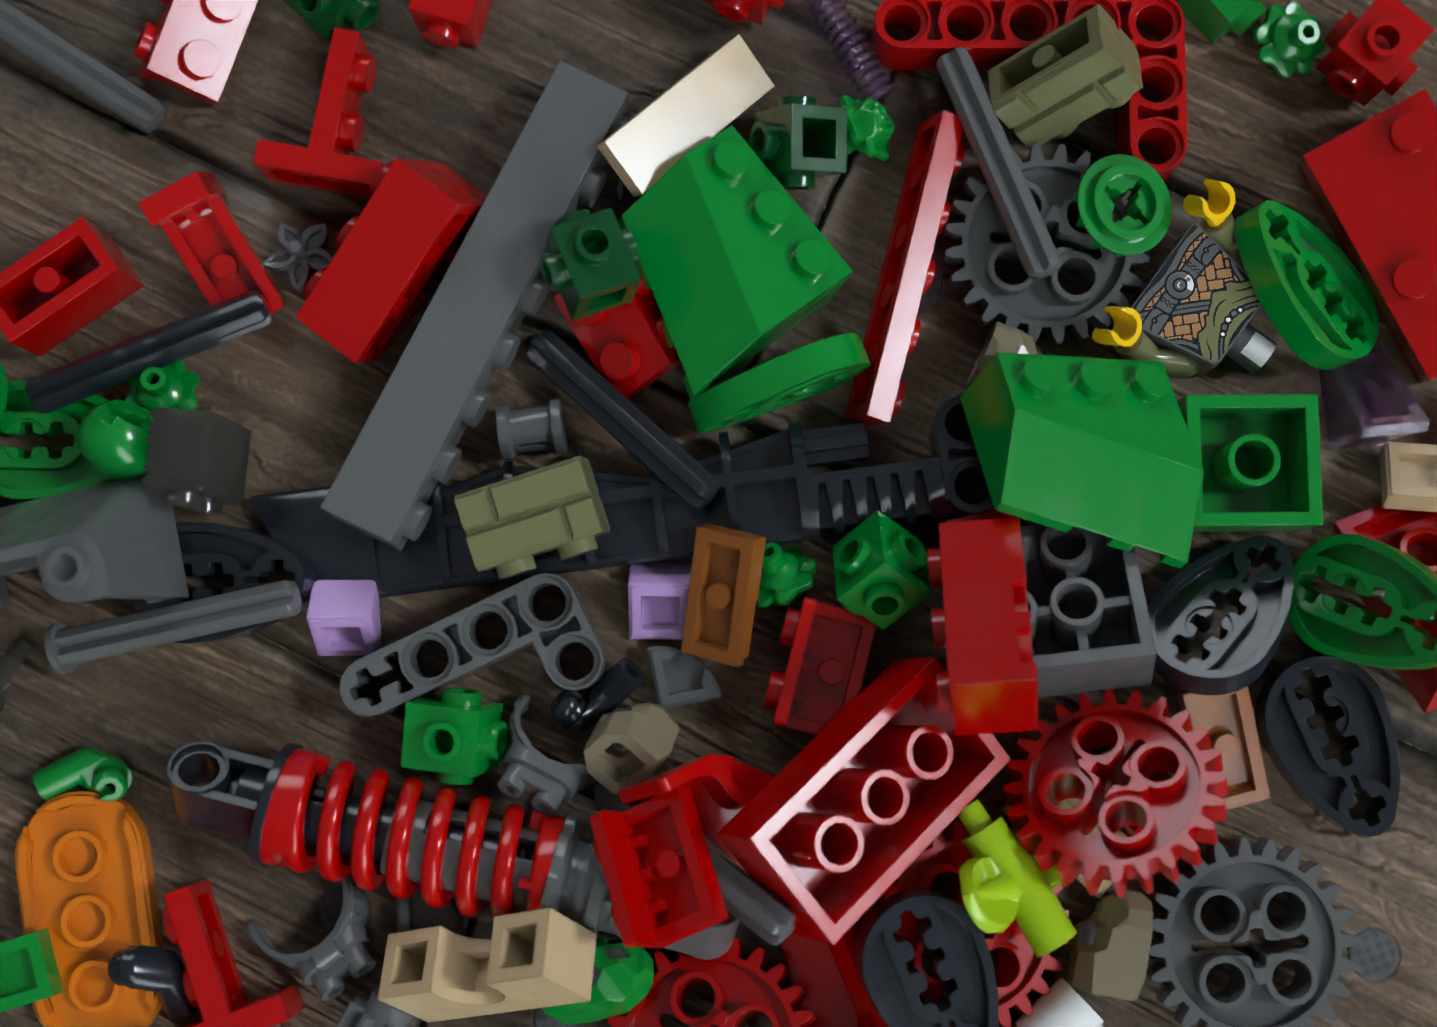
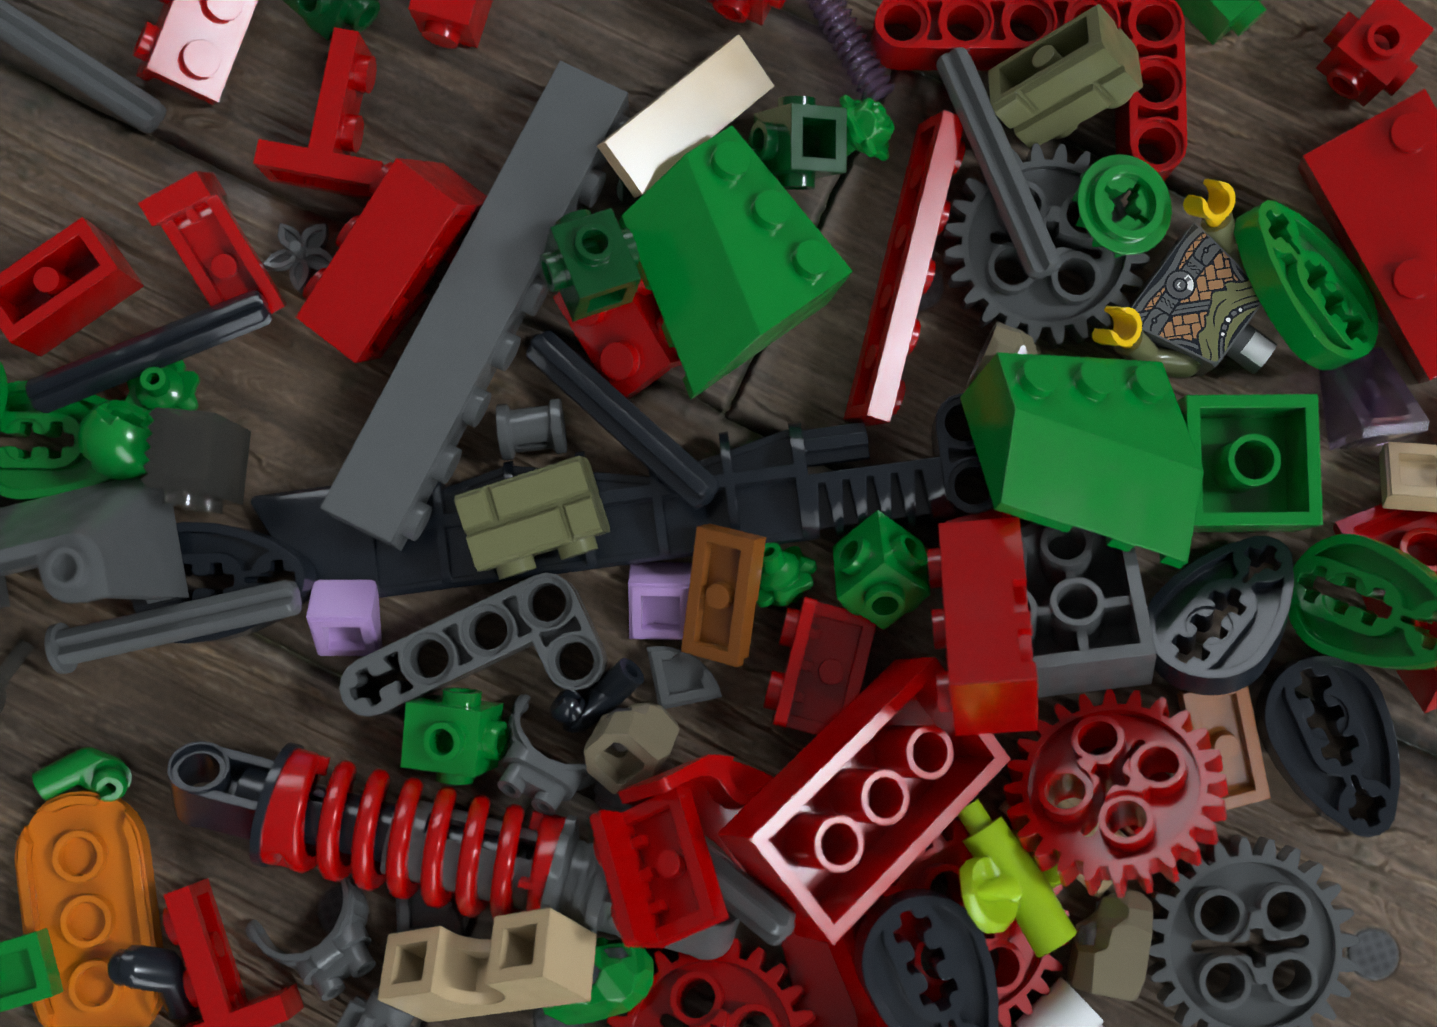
green piece [687,333,871,434] -> none
green plant [1253,1,1325,79] -> none

